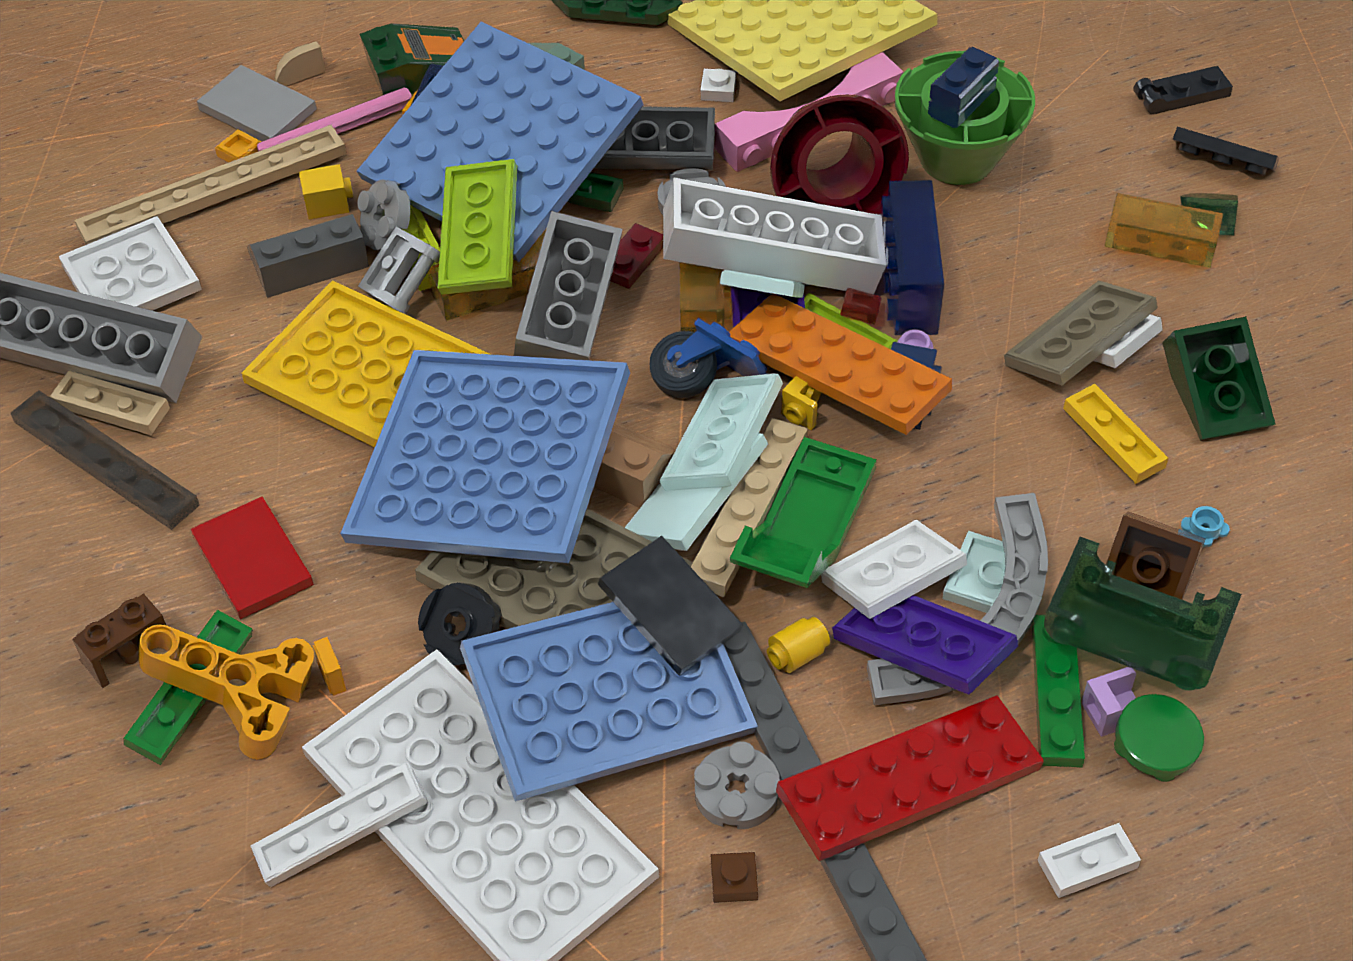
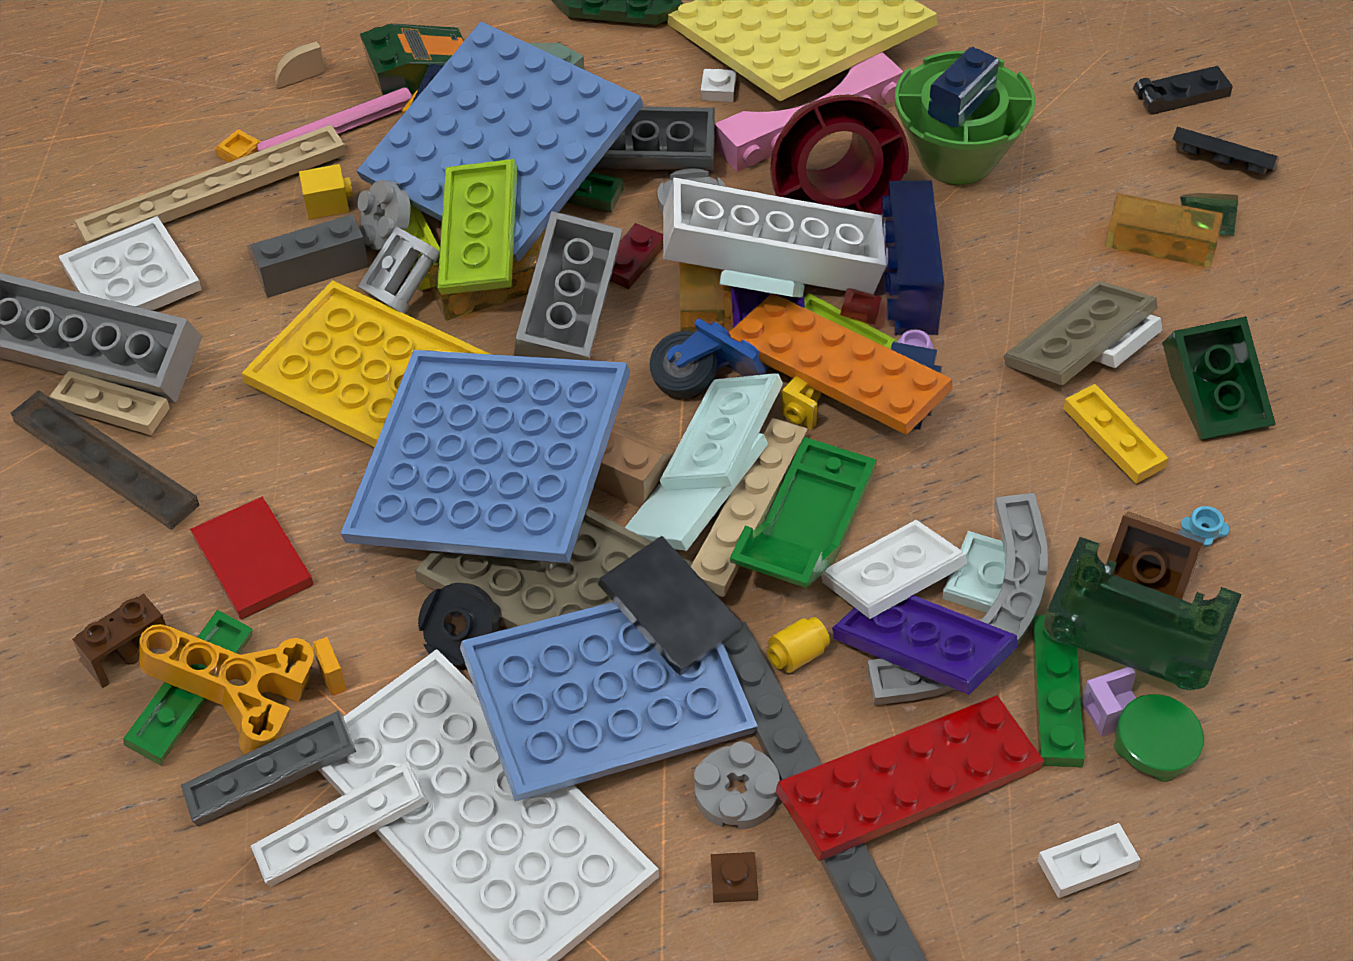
light grey tile [197,65,317,141] -> none
none -> dark grey tile [181,710,356,826]

